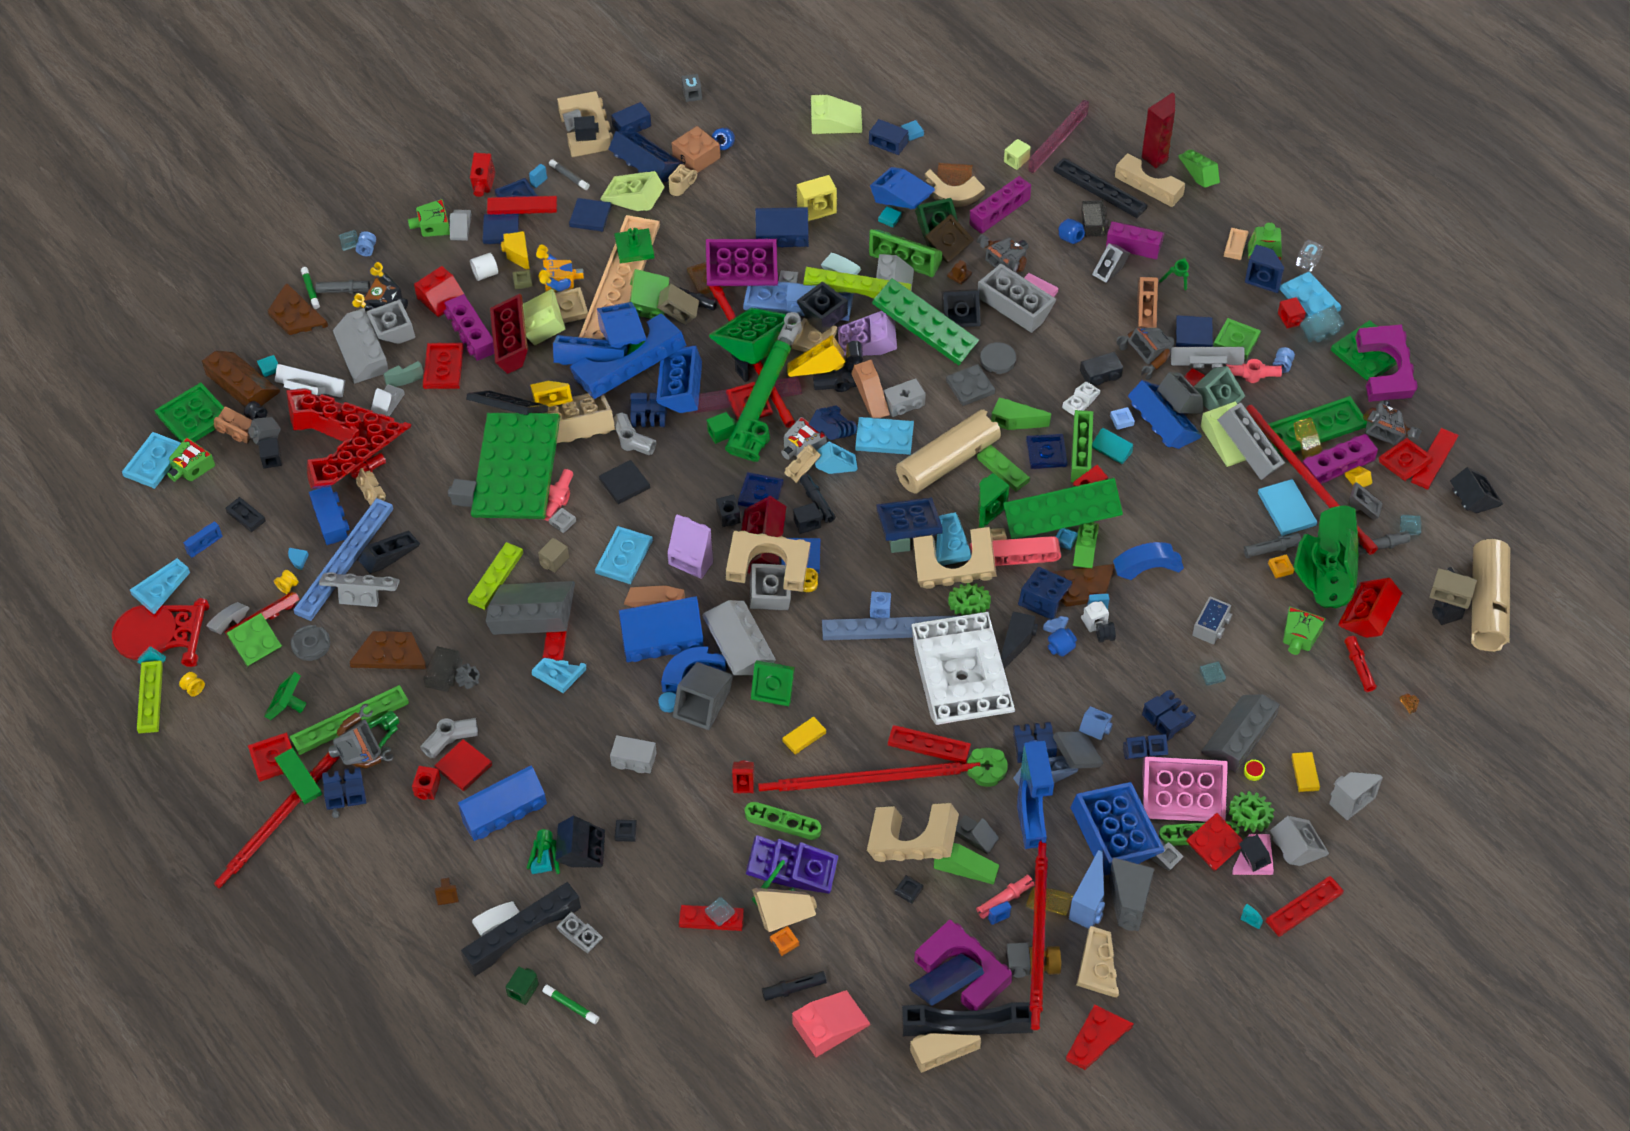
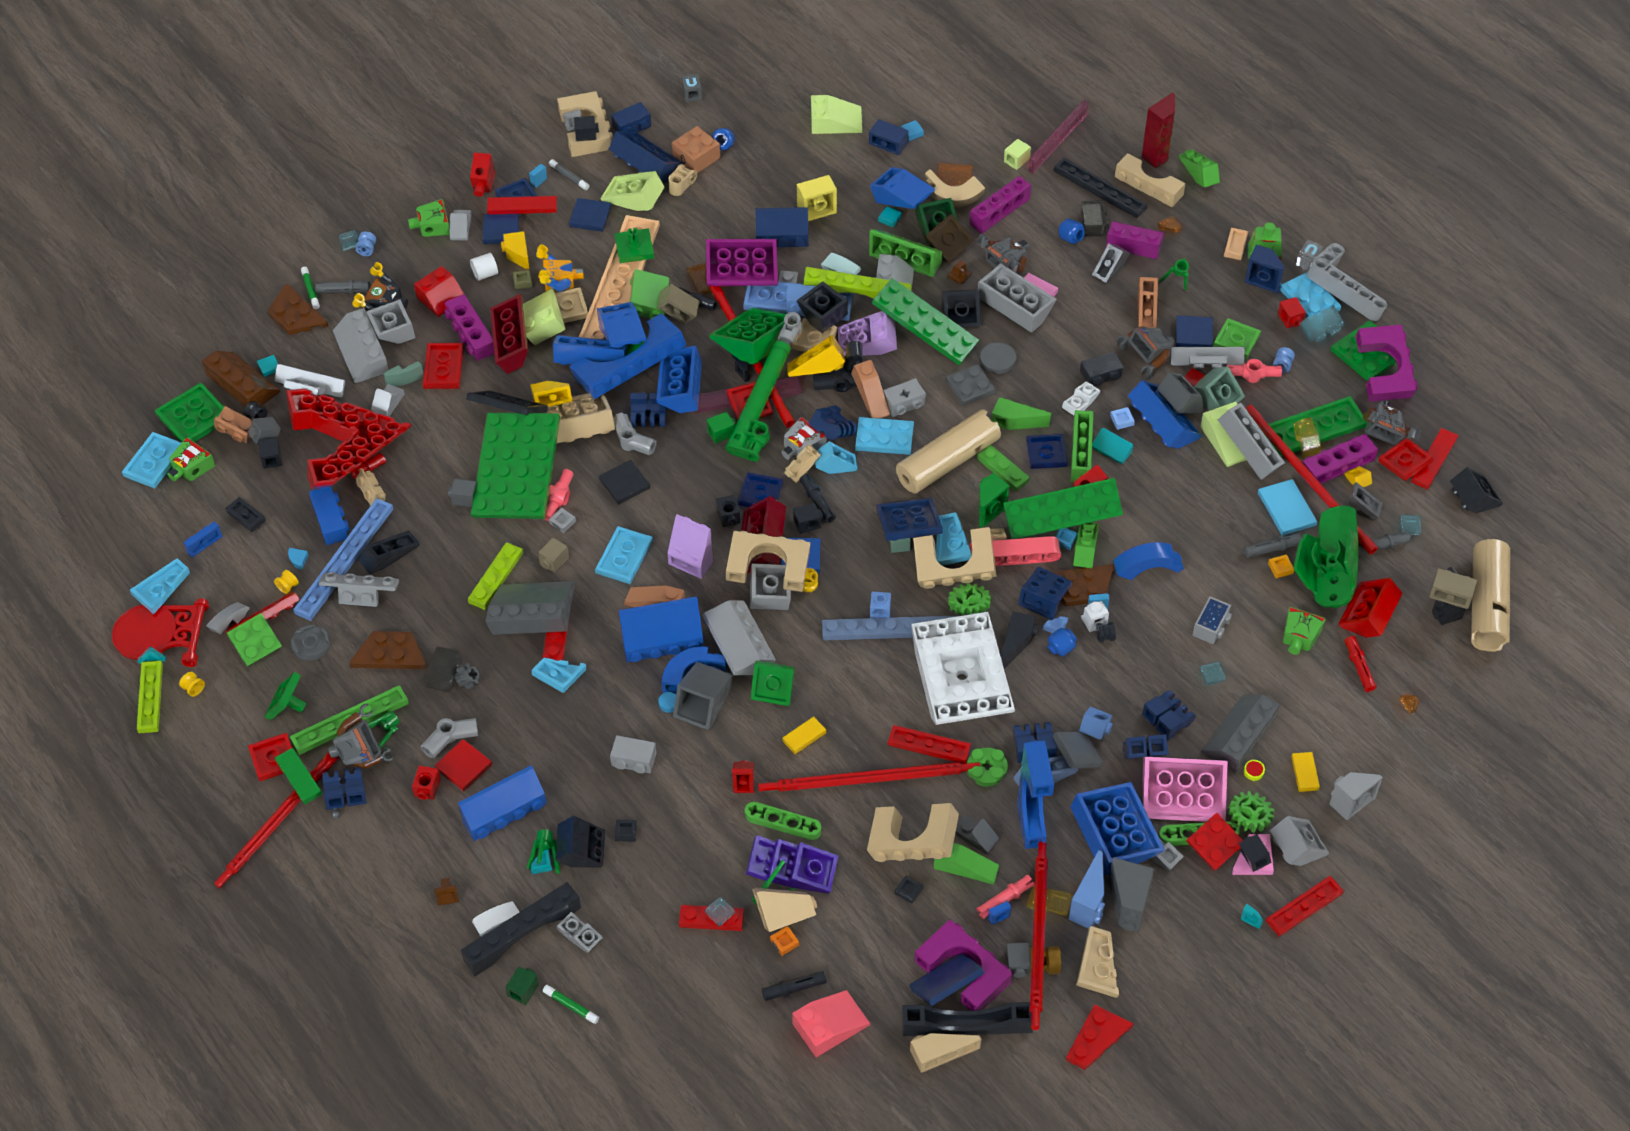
none -> clear orange tile [1158,216,1182,233]
none -> light grey beam [1307,243,1387,321]

